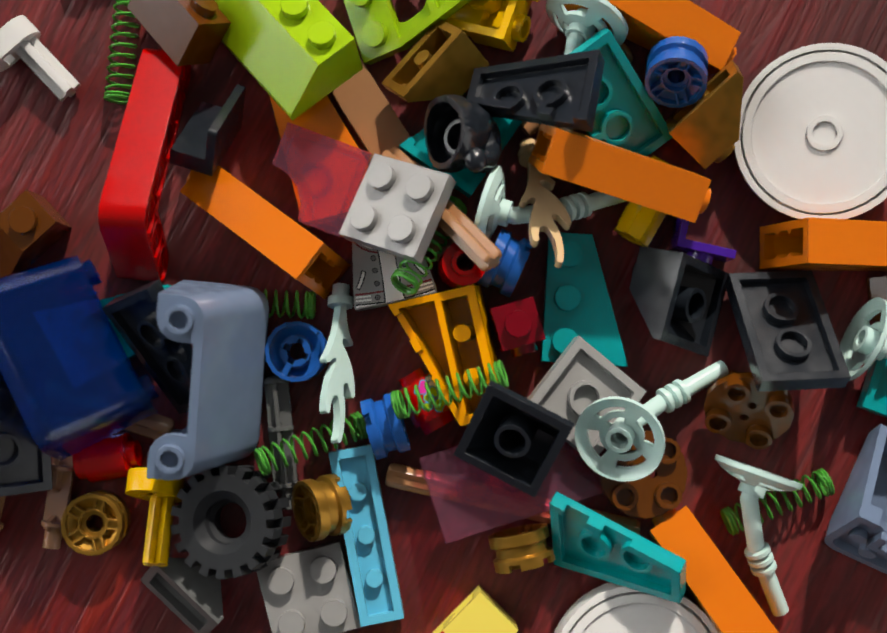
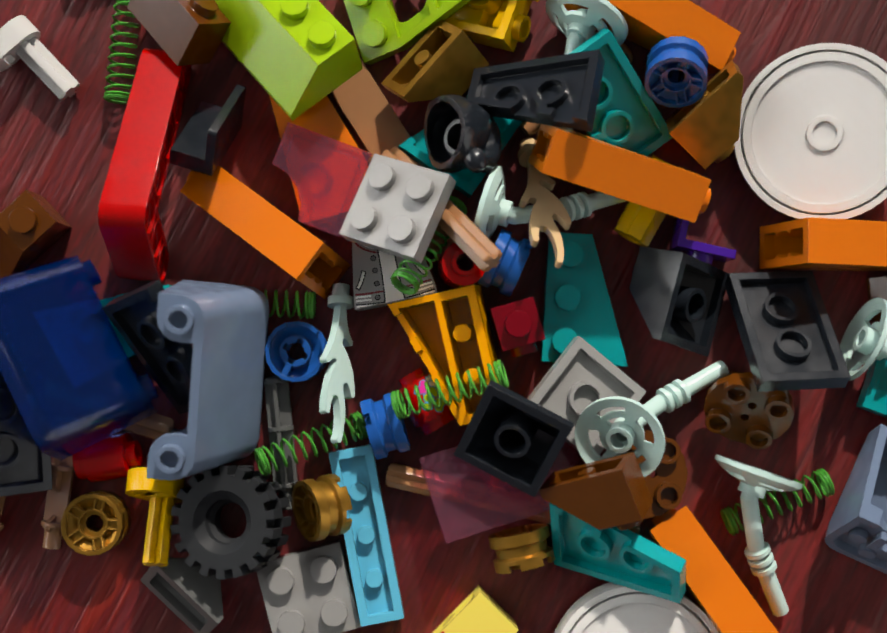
none -> reddish brown slope [539,452,653,530]

